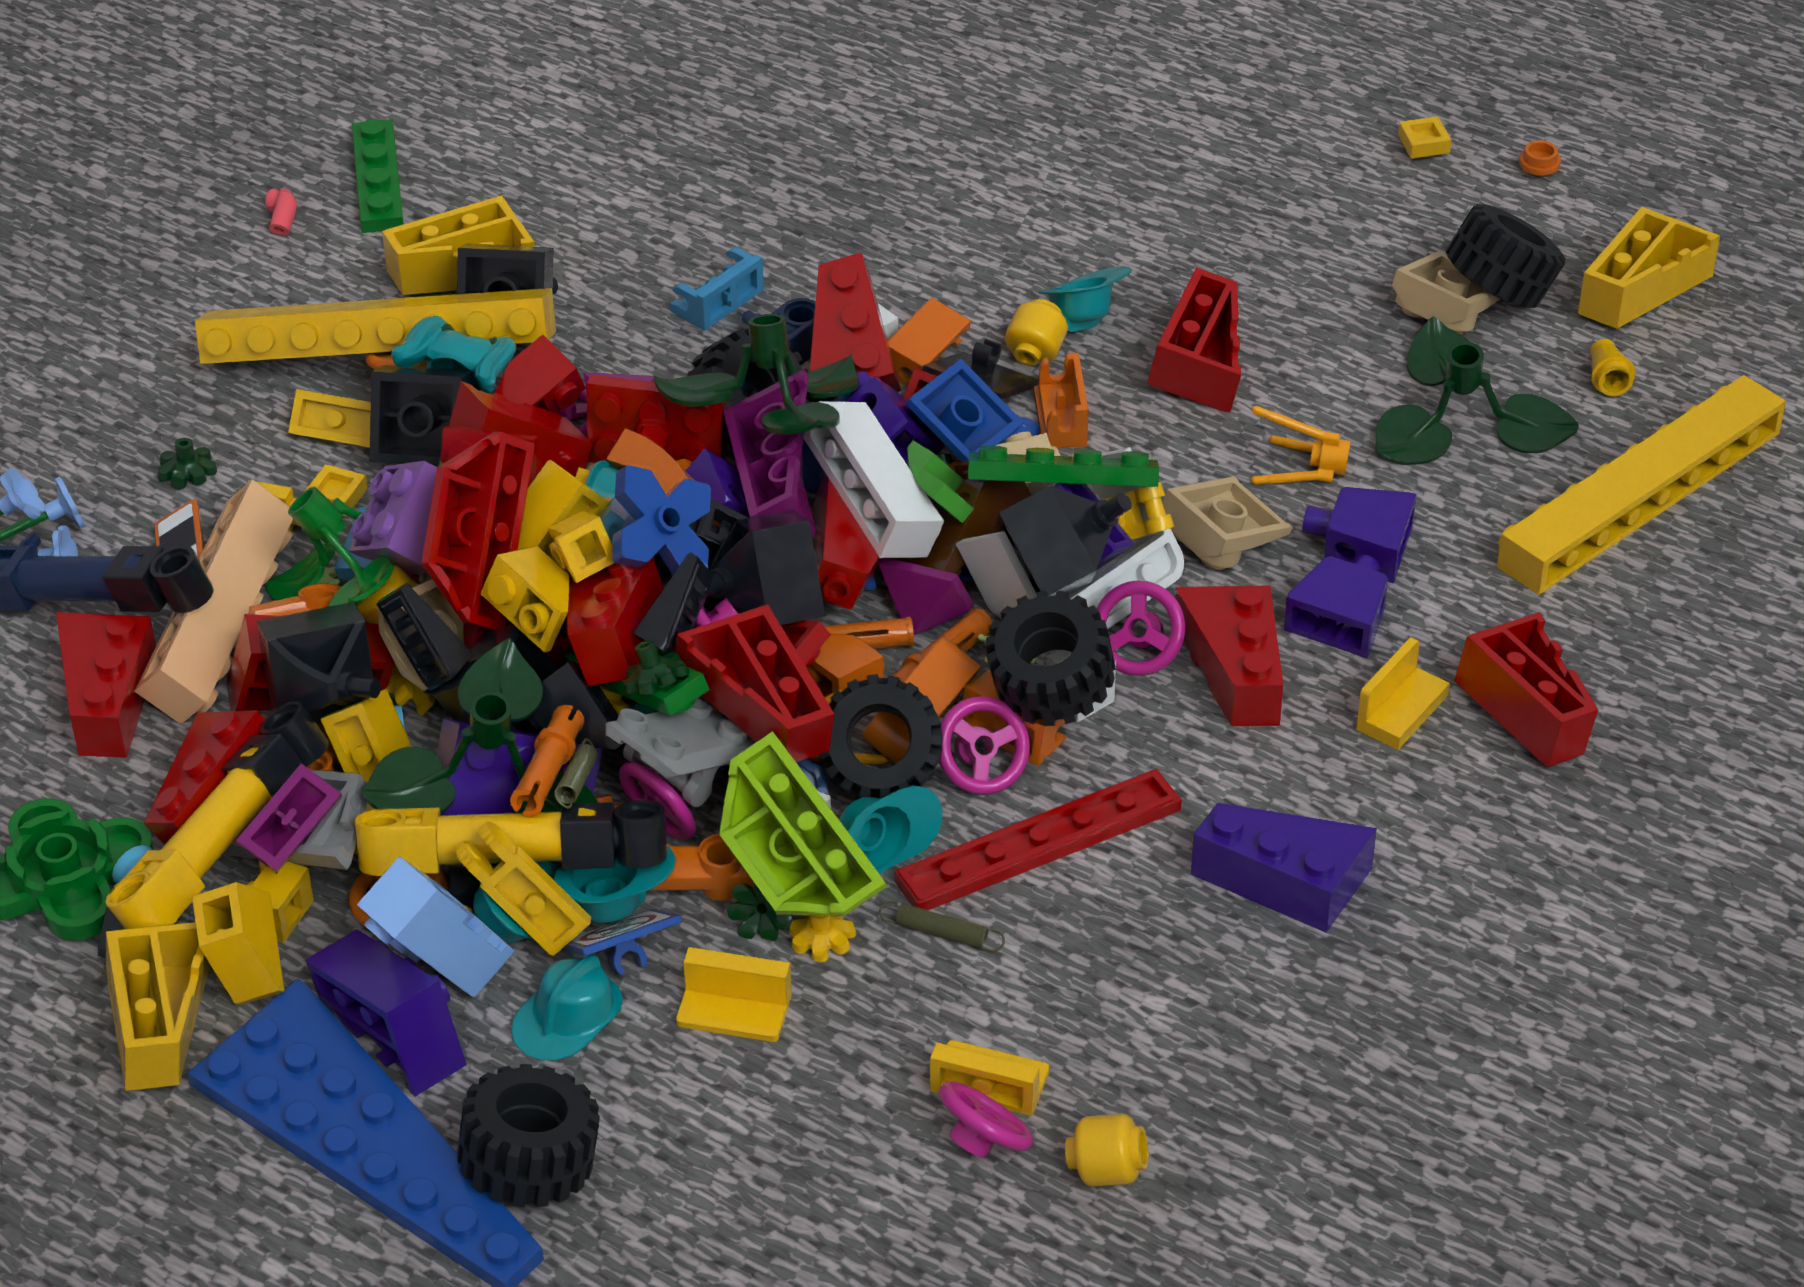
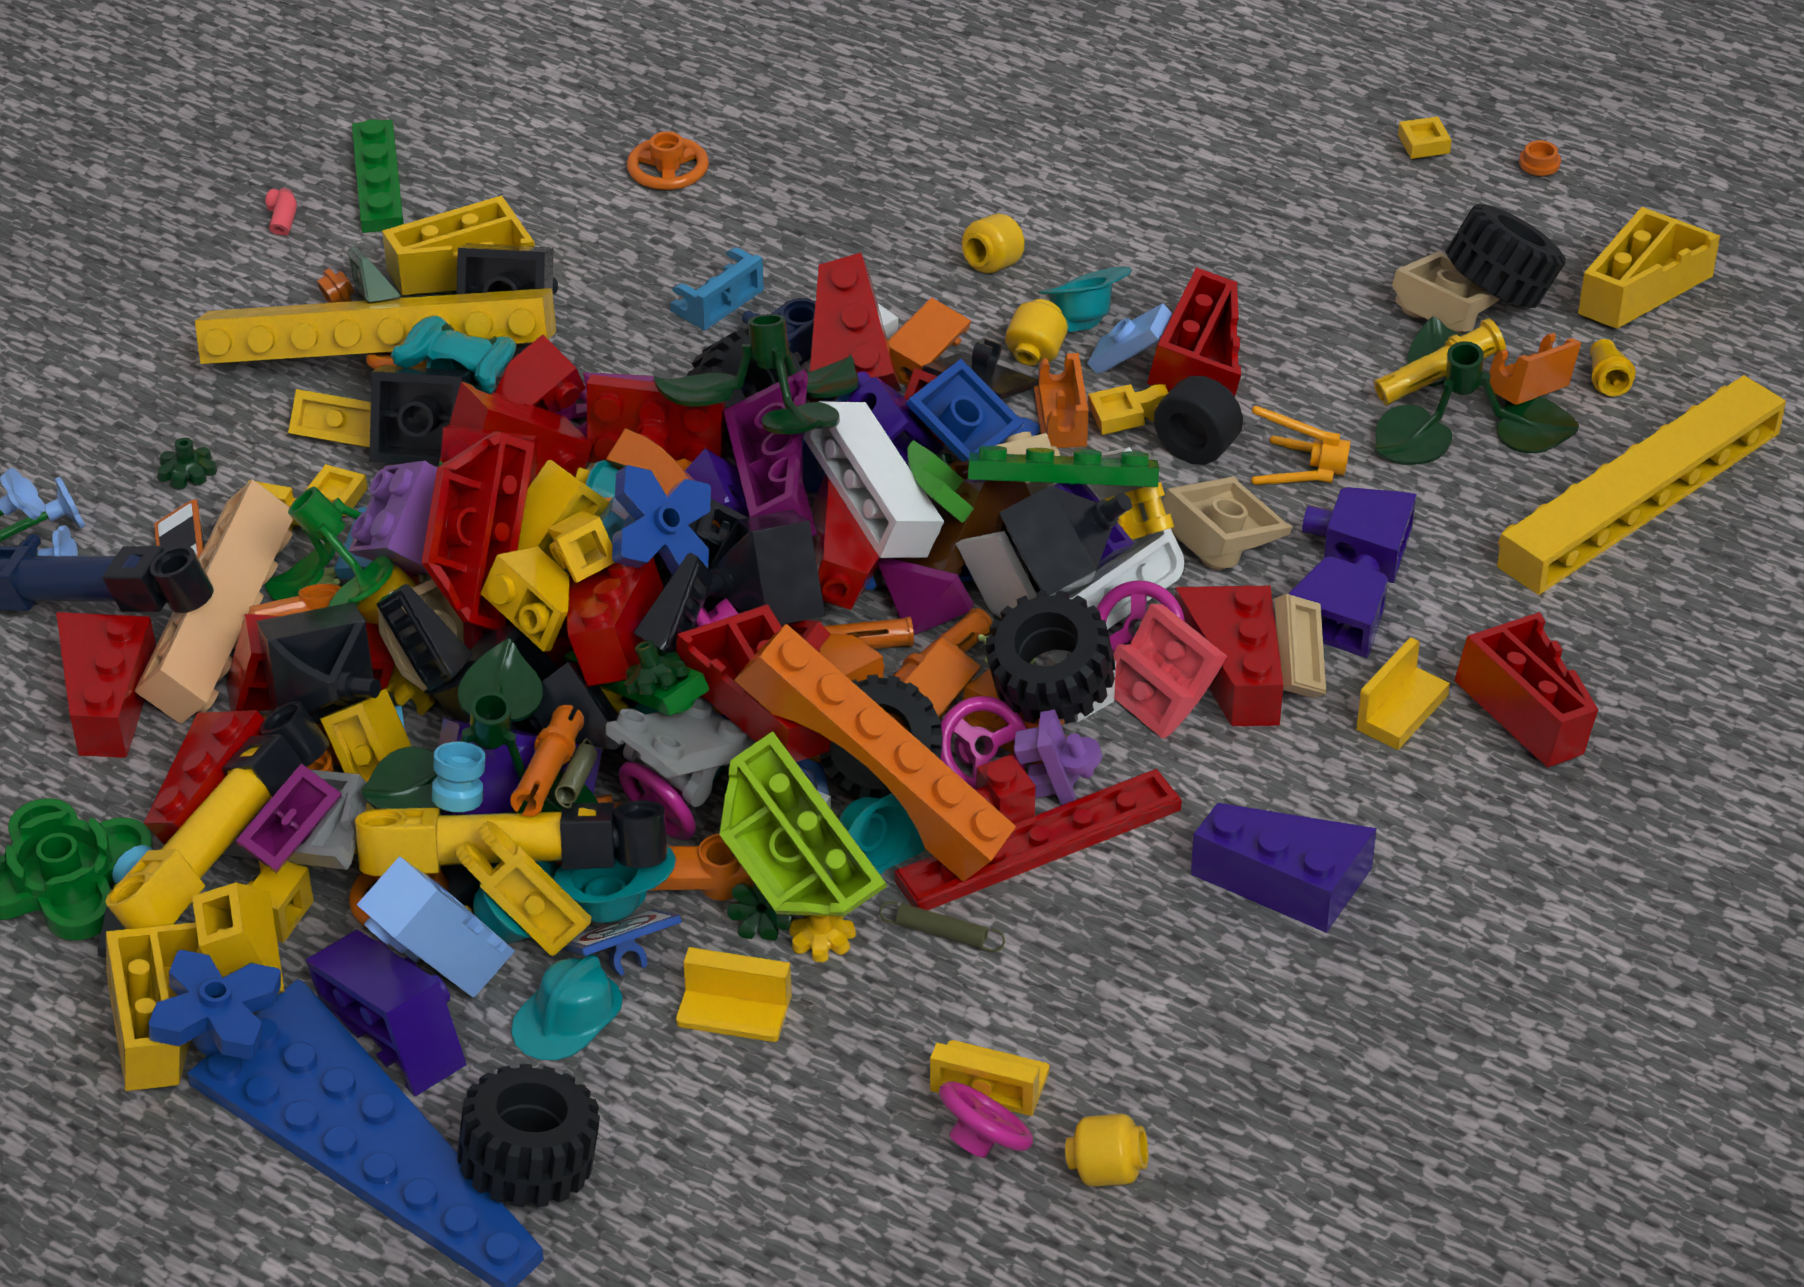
none -> blue plant [149,950,281,1060]
none -> orange plate [316,268,355,303]
none -> sand green slope [348,246,400,302]
none -> medium azure wheel [431,742,485,812]
none -> orange piece [627,131,709,190]
none -> orange arch [734,624,1016,882]
none -> yellow head [962,213,1025,274]
none -> red brick [975,754,1036,824]
none -> medium lavender hips [1014,710,1102,805]
none -> light blue plate [1087,303,1173,373]
none -> yellow plate [1088,384,1168,435]
none -> coral slope [1113,604,1227,738]
none -> black tyre [1154,376,1243,465]
none -> tan tile [1274,594,1326,698]
none -> yellow pin [1373,318,1506,406]
none -> orange hinge [1489,333,1581,405]

